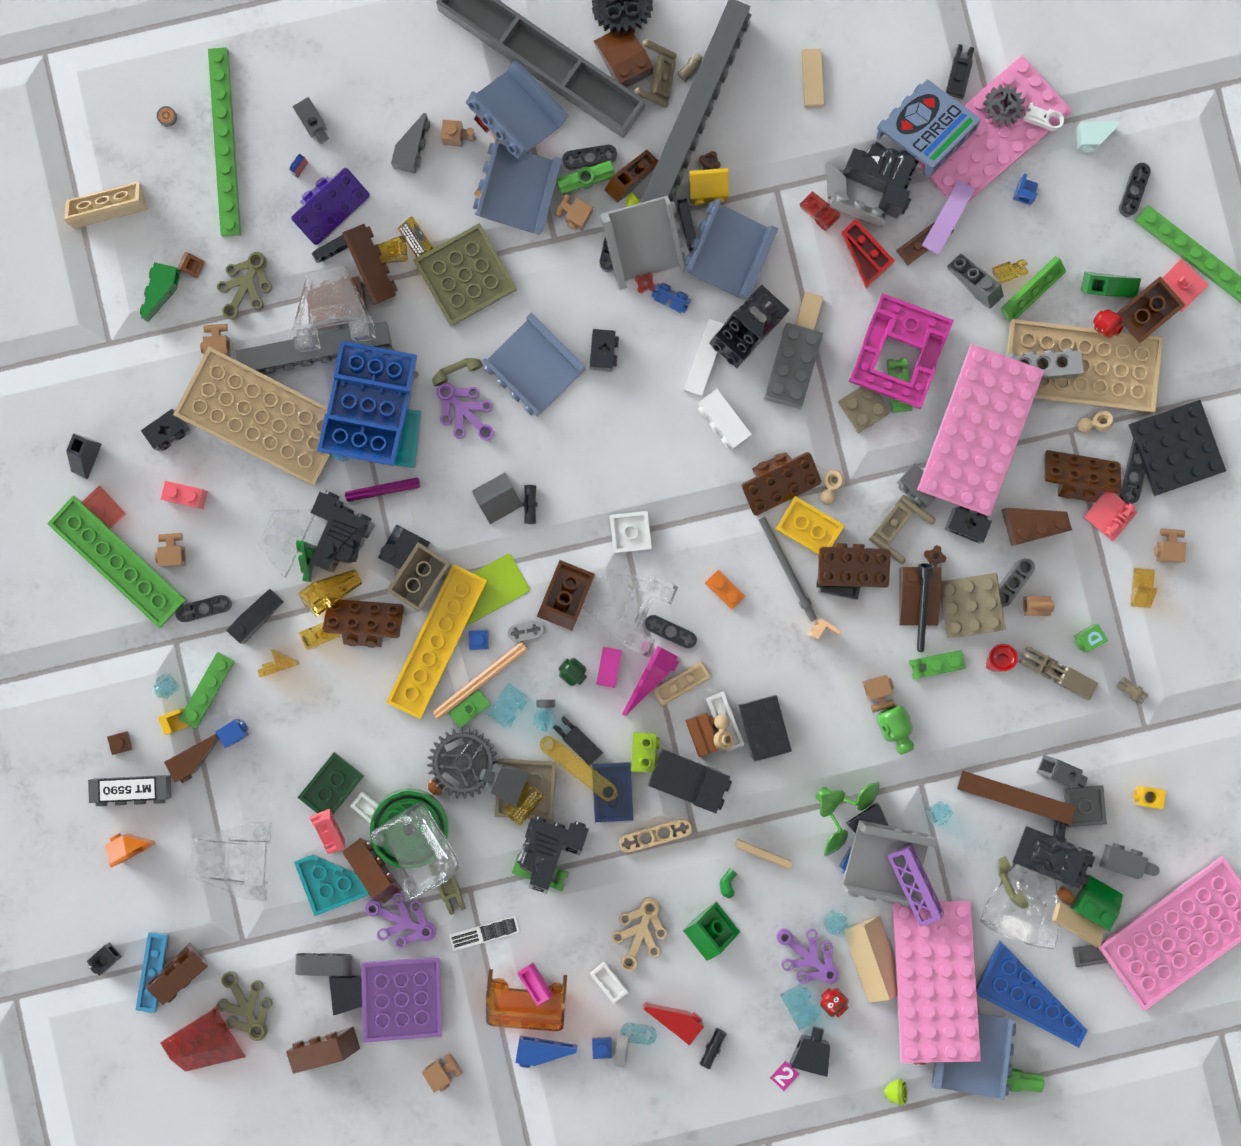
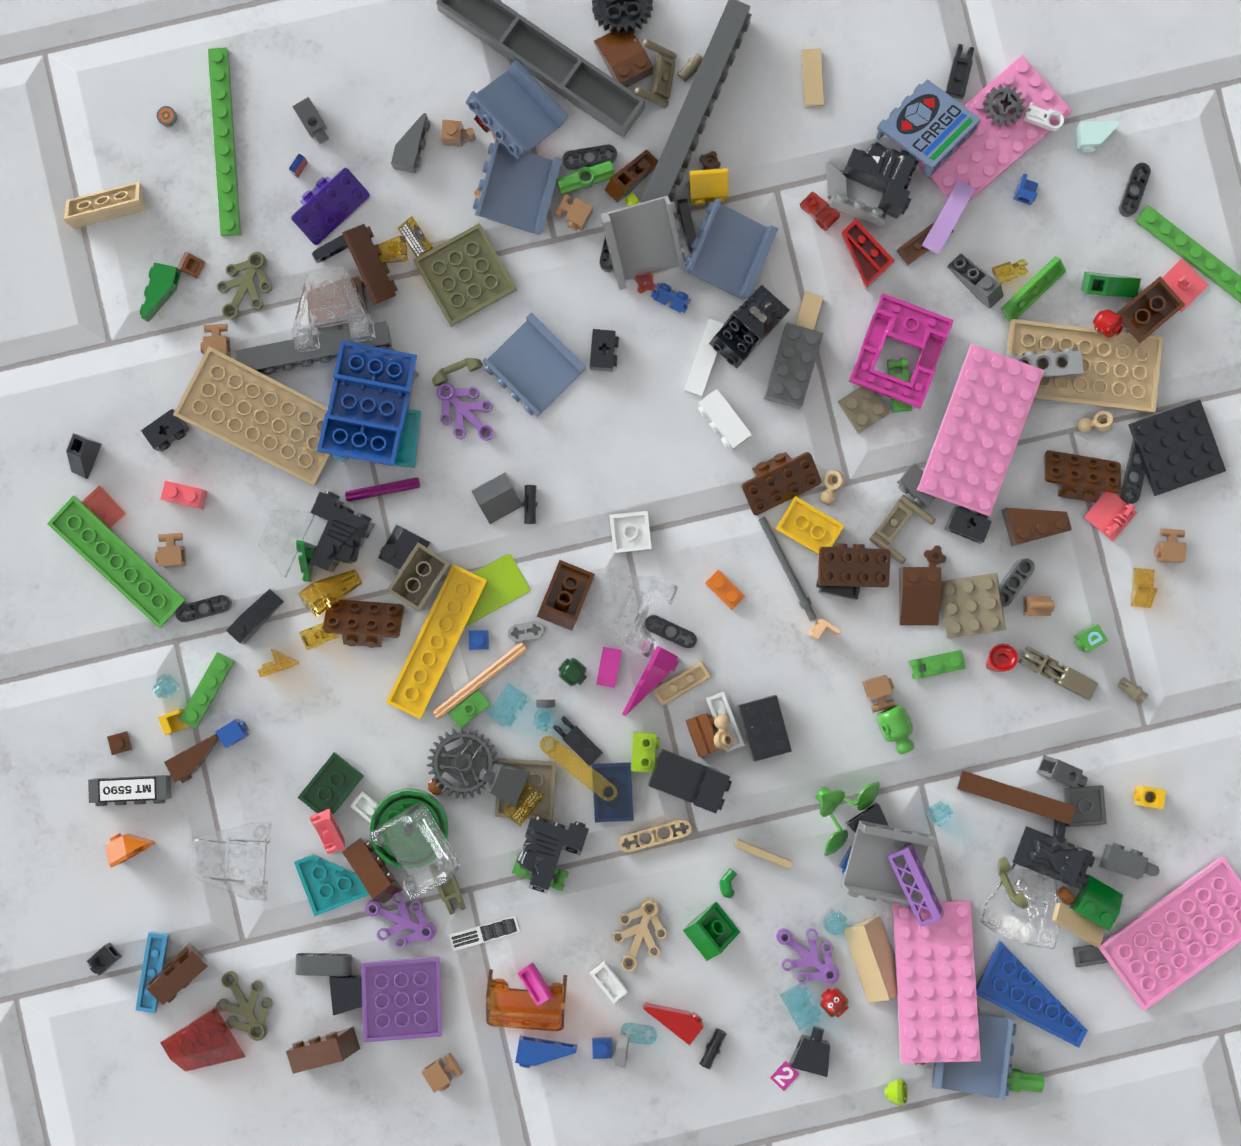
black piece [917,563,934,652] -> none

